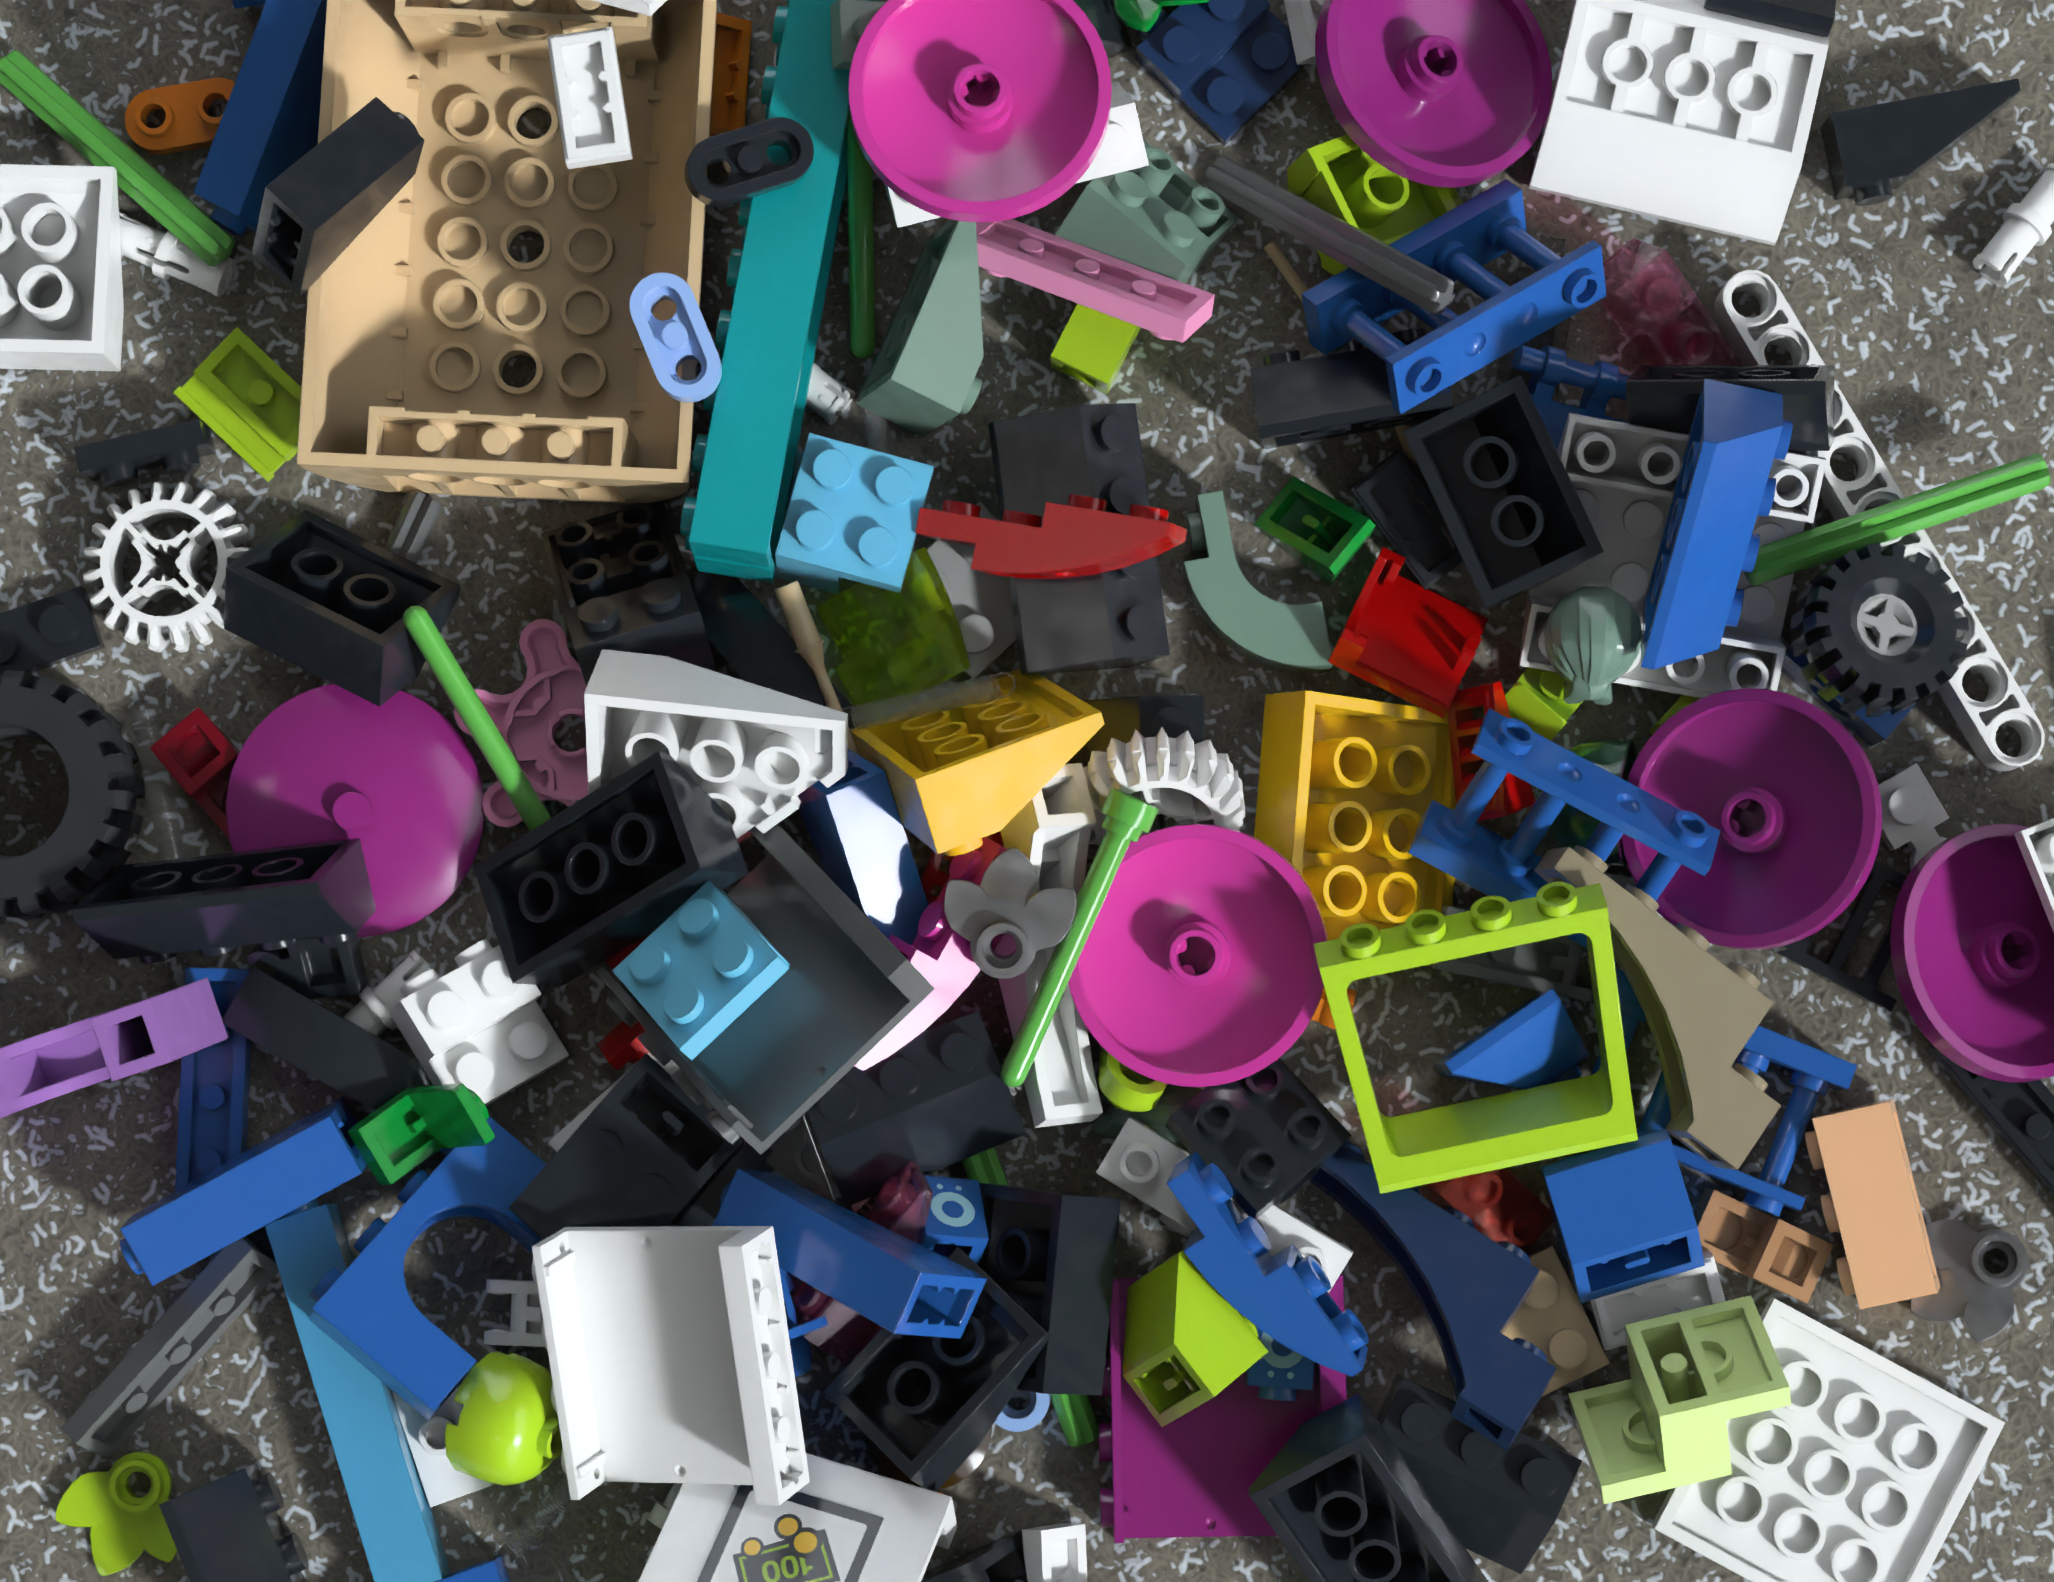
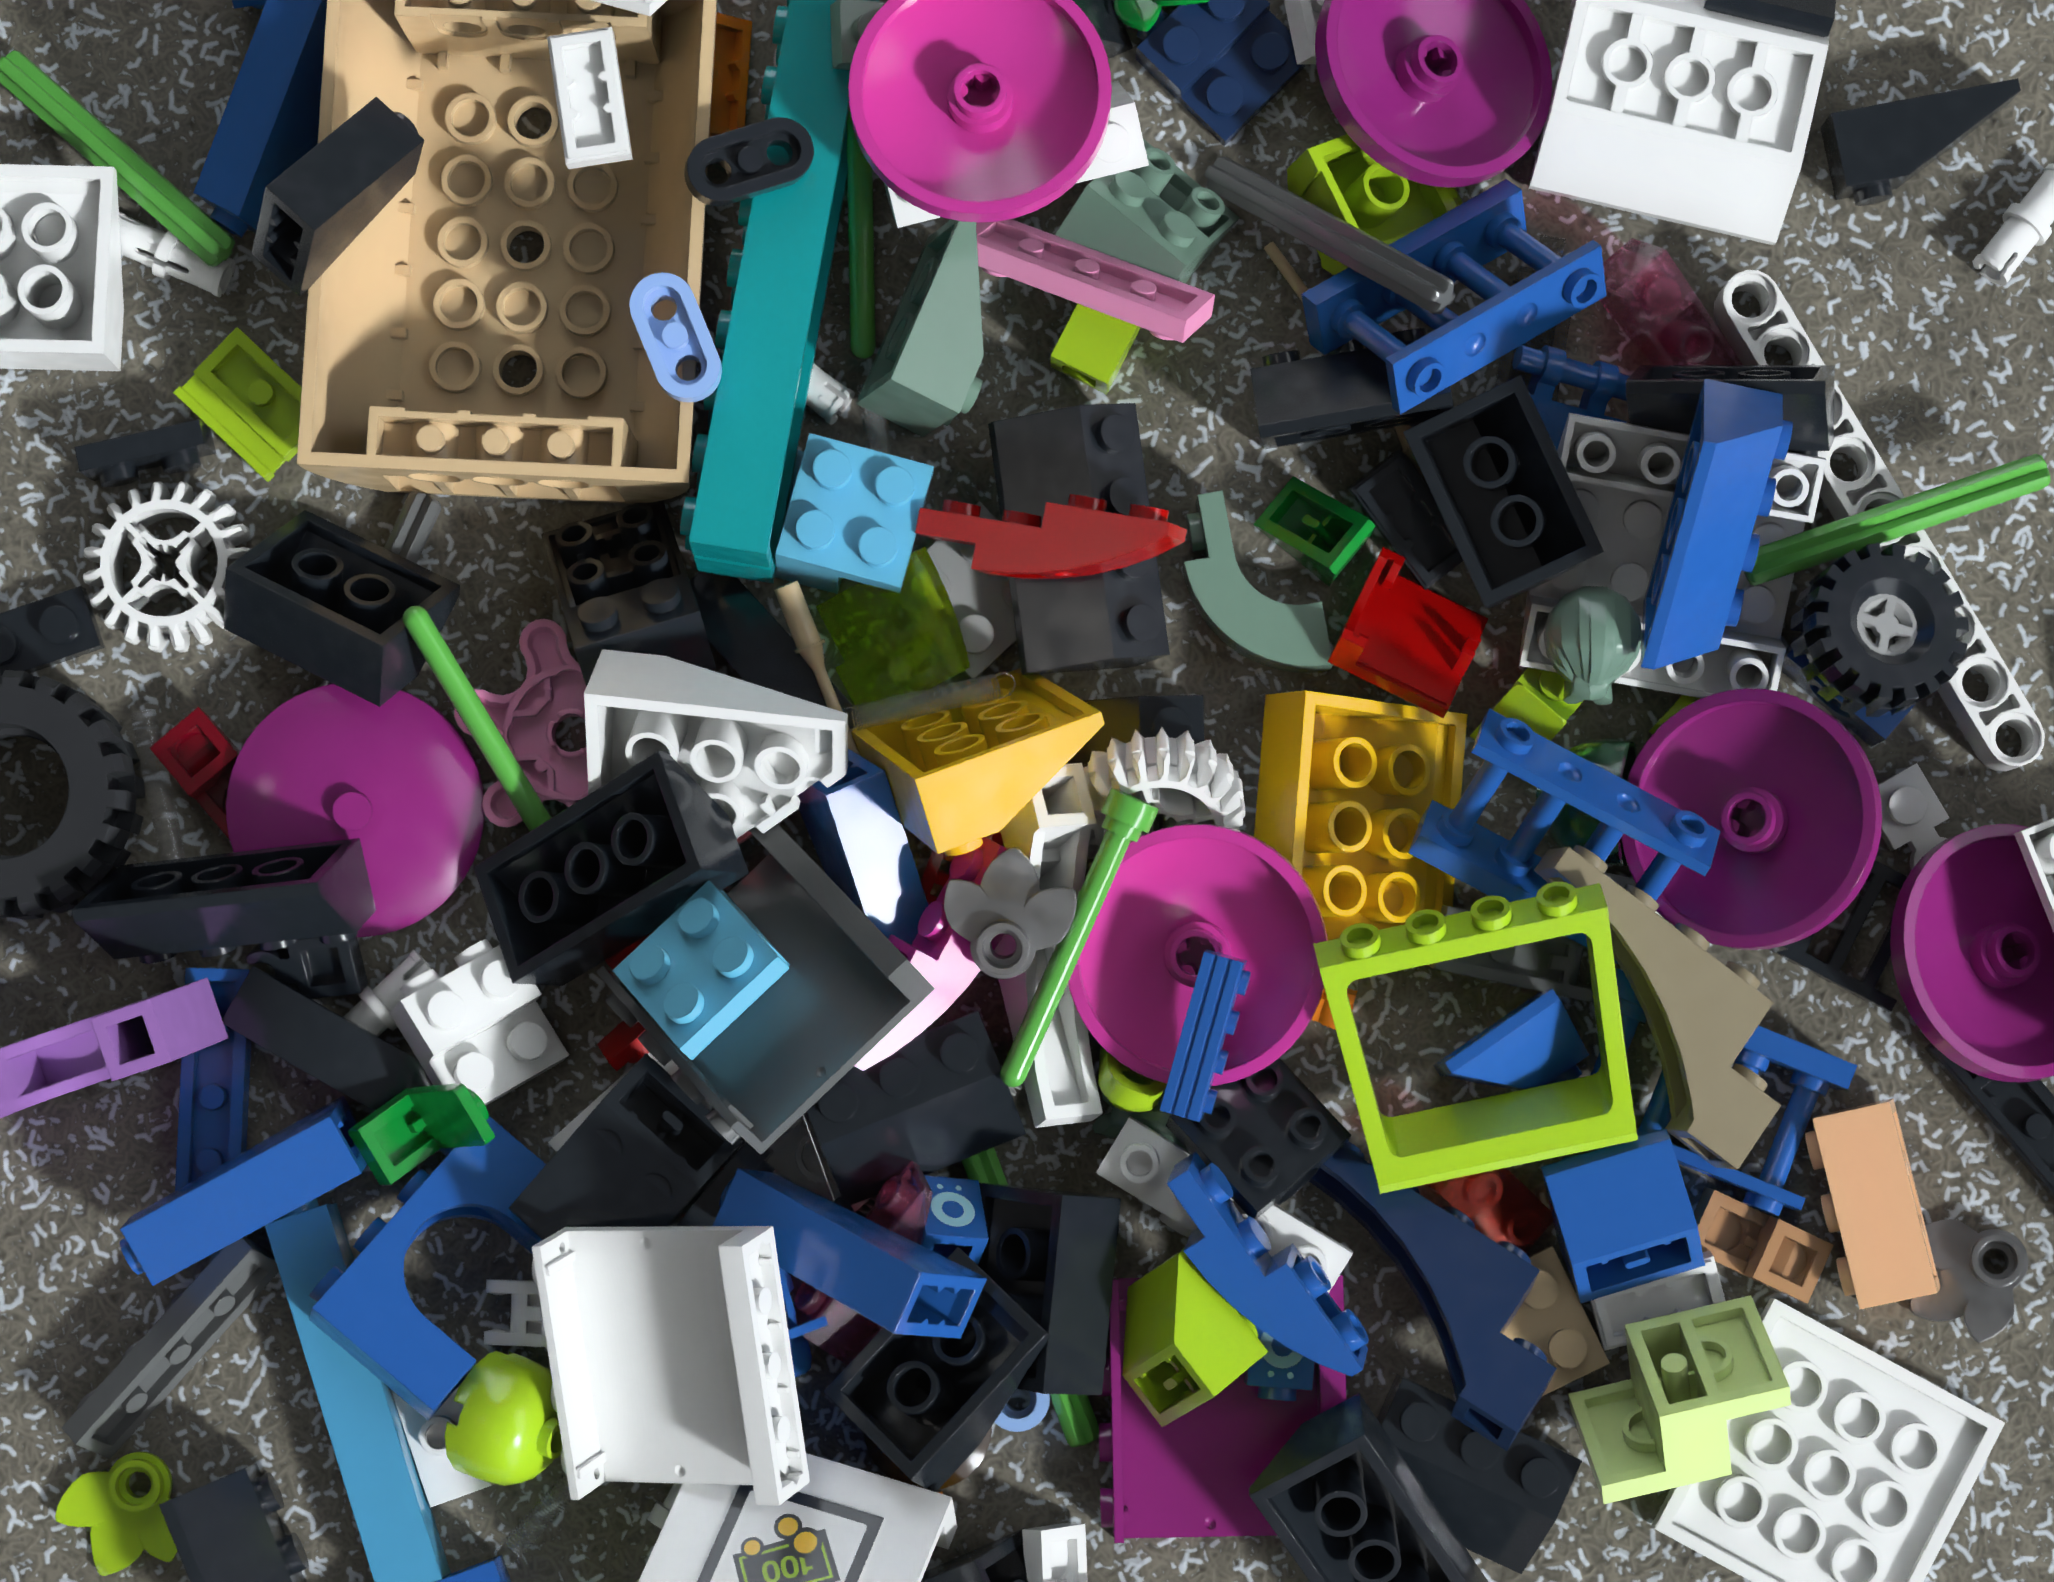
orange plate [125,78,235,155] -> none
red slope [1447,680,1535,821] -> none
none -> blue piece [1159,949,1251,1122]

